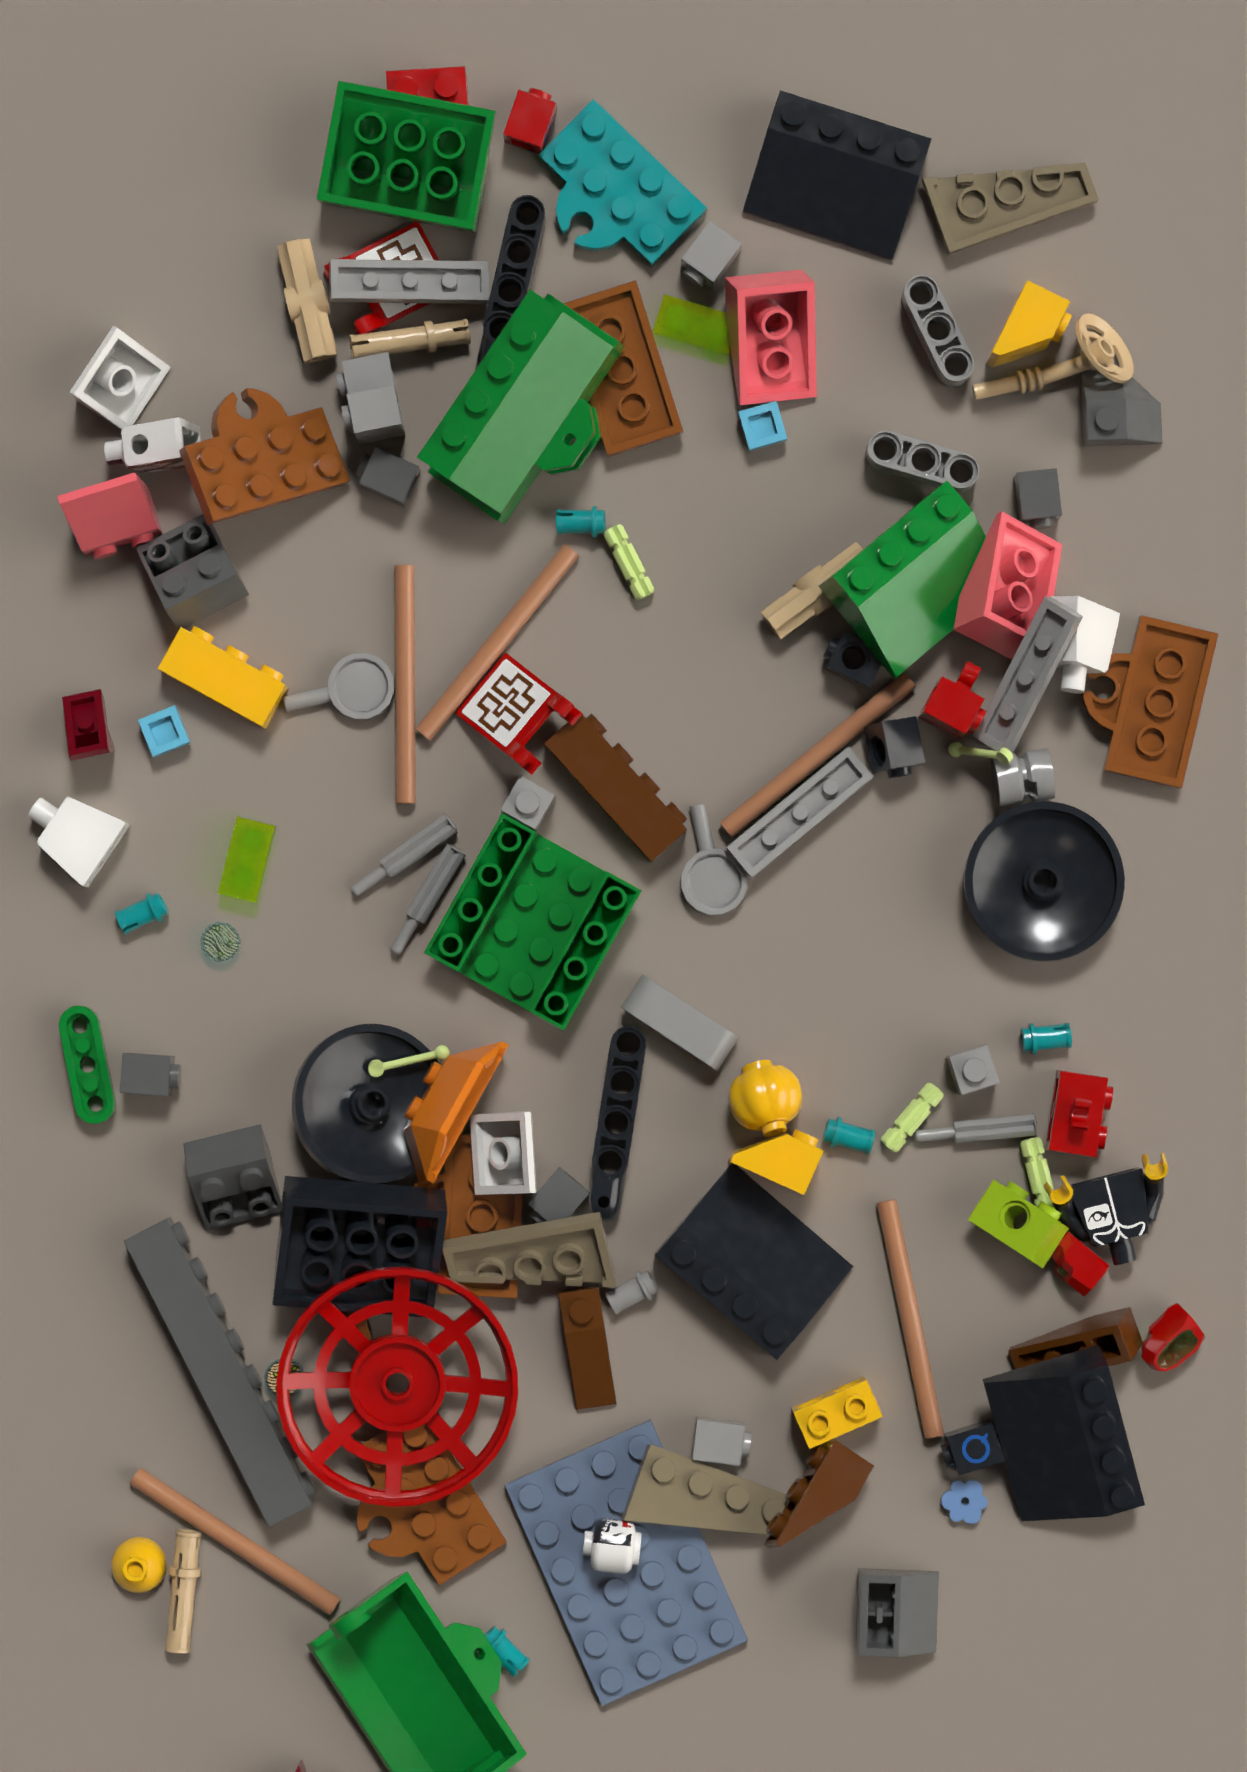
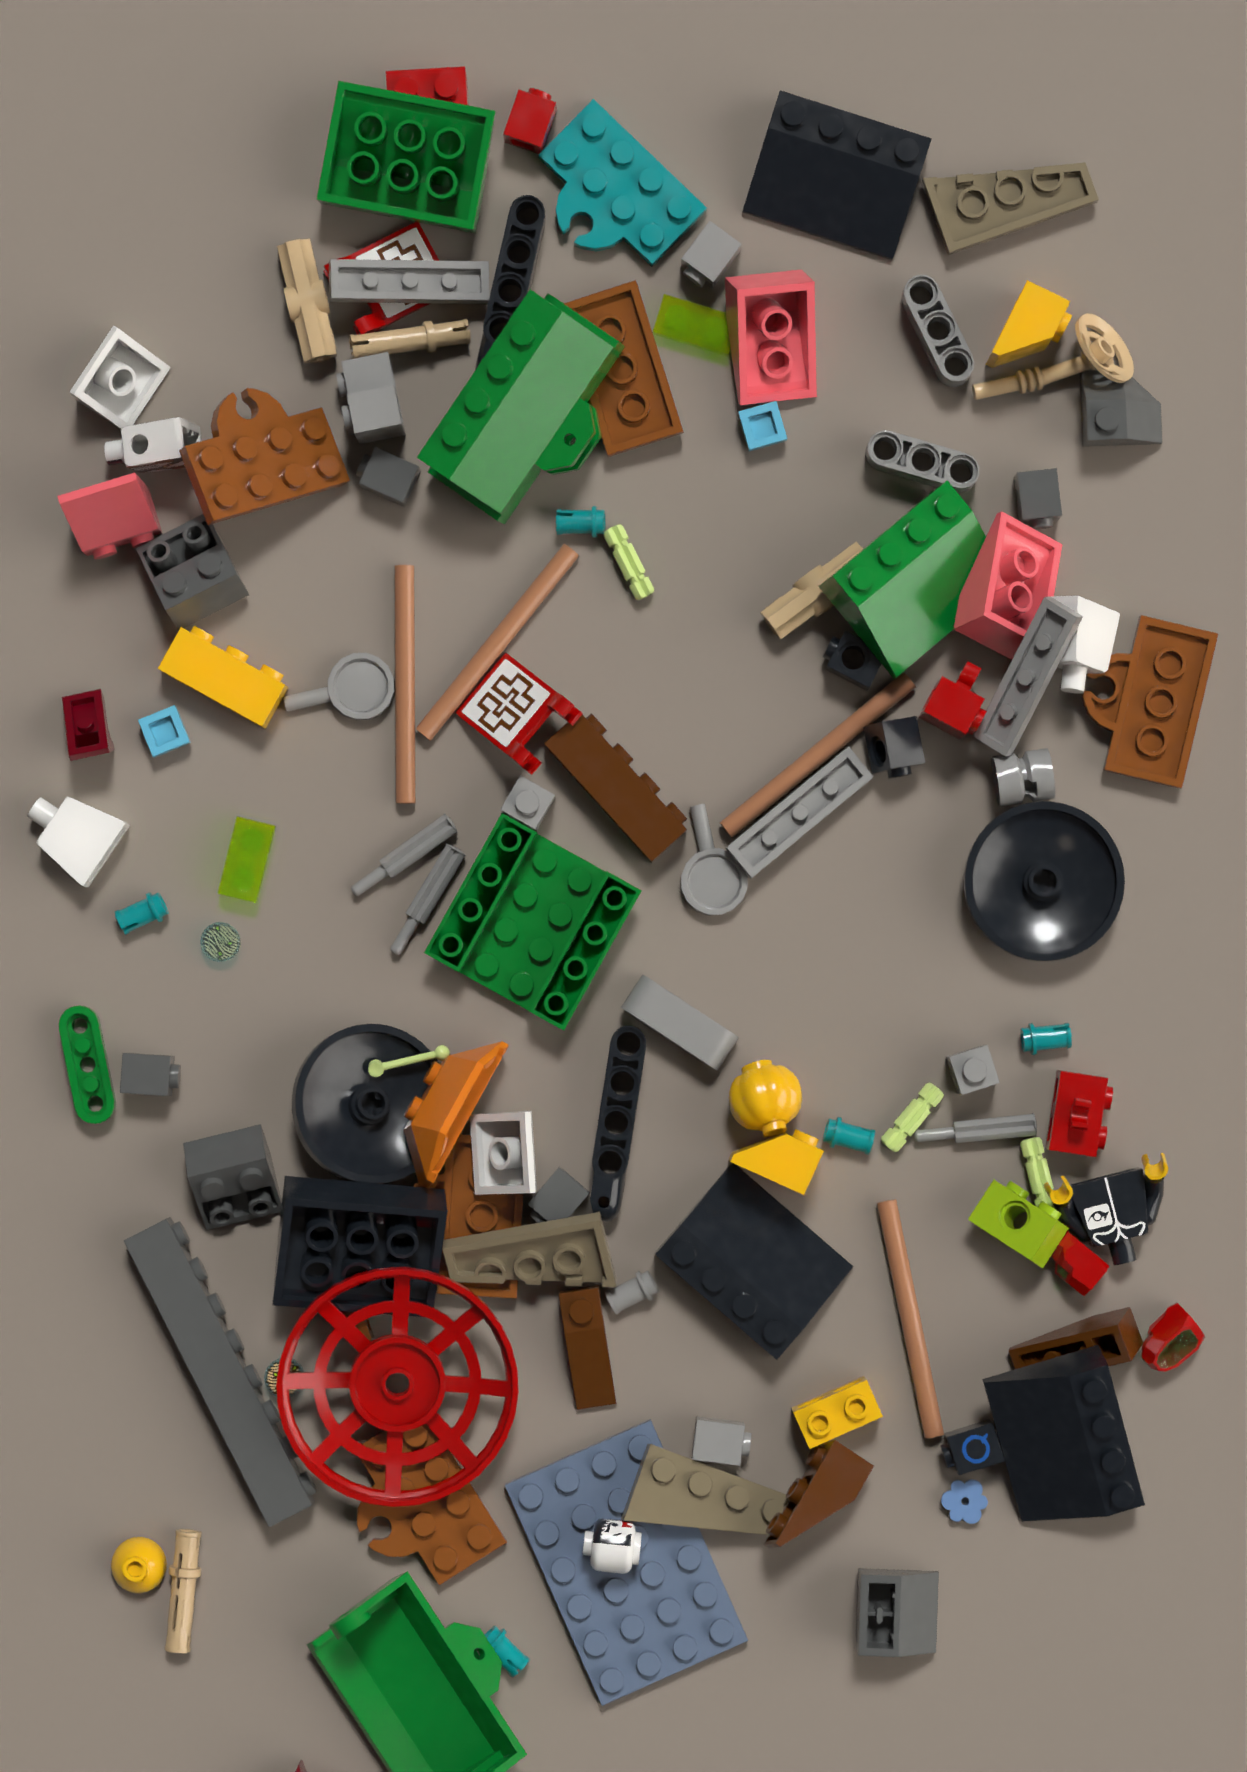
nougat piece [129,1467,341,1615] -> none
yellowish green hinge [948,742,1013,765] -> none

